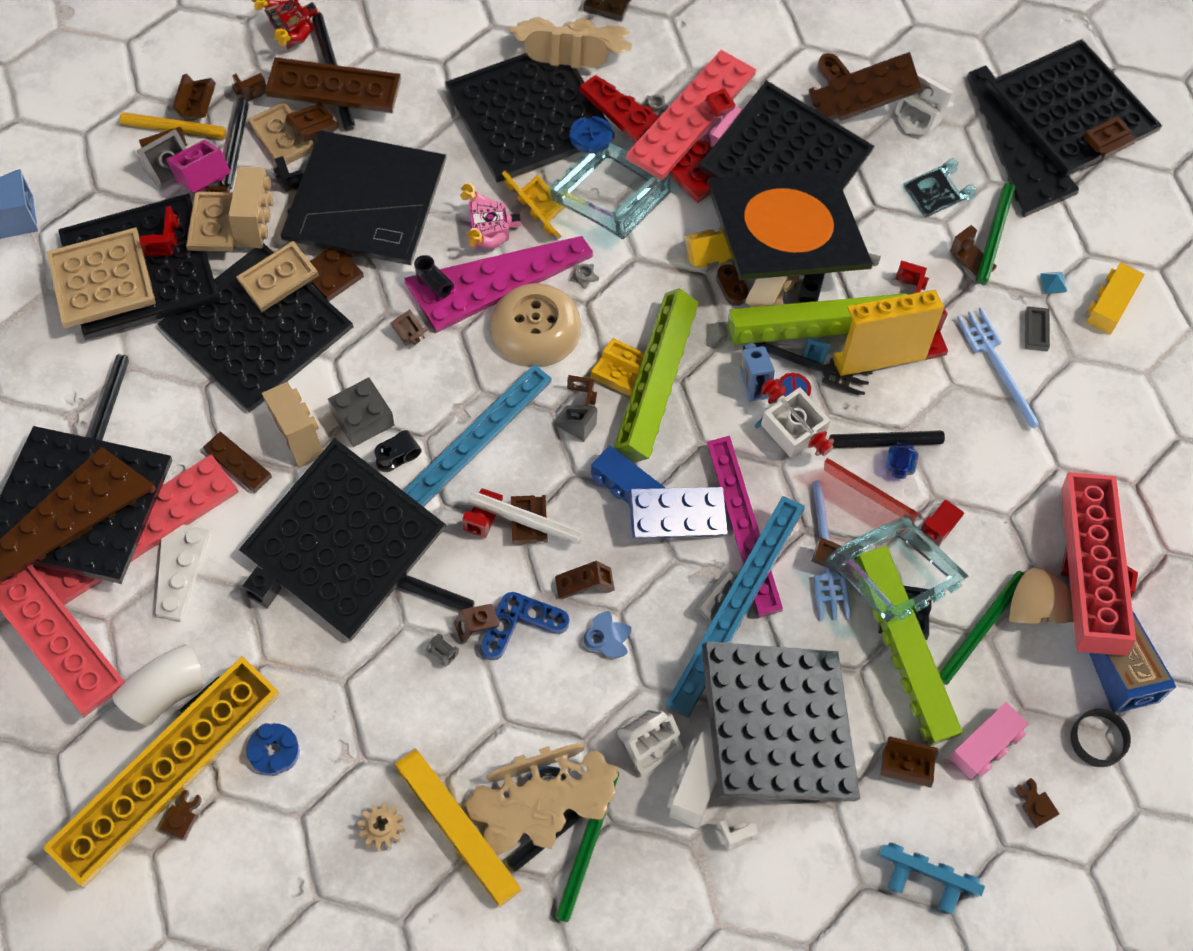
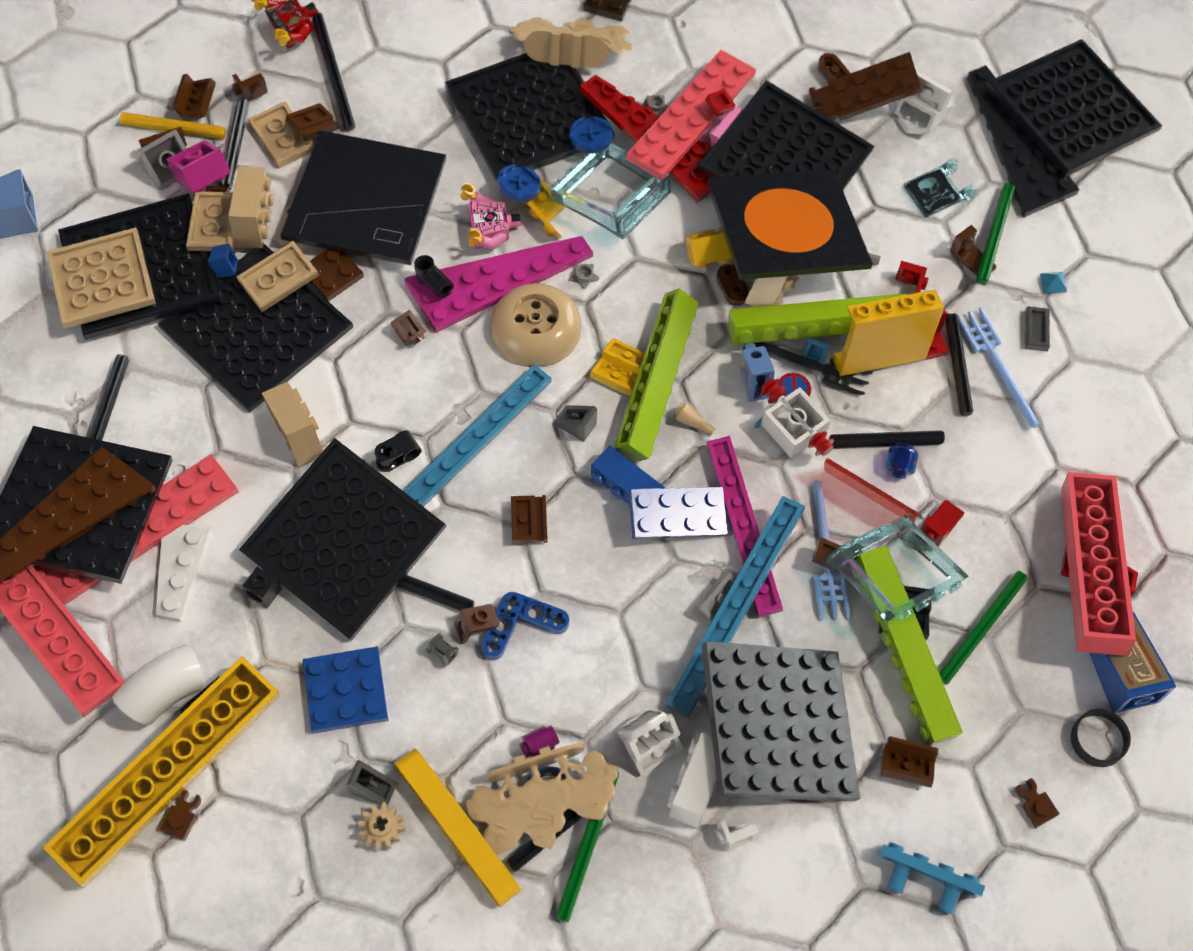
red bracket [140,206,179,257] -> none
reddish brown plate [203,431,272,493] -> none
blue plate [247,723,300,776] -> none
reddish brown plate [265,57,401,113] -> none
black bracket [273,156,303,192] -> none
dark grey brick [328,377,395,447] -> none
red bracket [462,488,503,538] -> none
white axle [468,491,583,544] -> none
reddish brown bracket [555,560,615,599] -> none
reddish brown bracket [567,375,597,406] -> none
medium blue plate [584,611,631,658] -> none
black leg [796,273,825,303] -> none
bright pink brick [949,702,1029,780] -> none
tan brick [1009,567,1074,624] -> none
reddish brown plate [1083,116,1138,159] -> none
yellow brick [1087,262,1145,335] -> none
none -> blue plate [208,243,238,278]
none -> blue plate [303,646,389,734]
none -> dark grey slope [347,760,397,807]
none -> blue tile [497,165,541,202]
none -> magenta brick [519,725,560,758]
none -> tan cone [674,402,715,436]
none -> black axle [945,313,974,416]

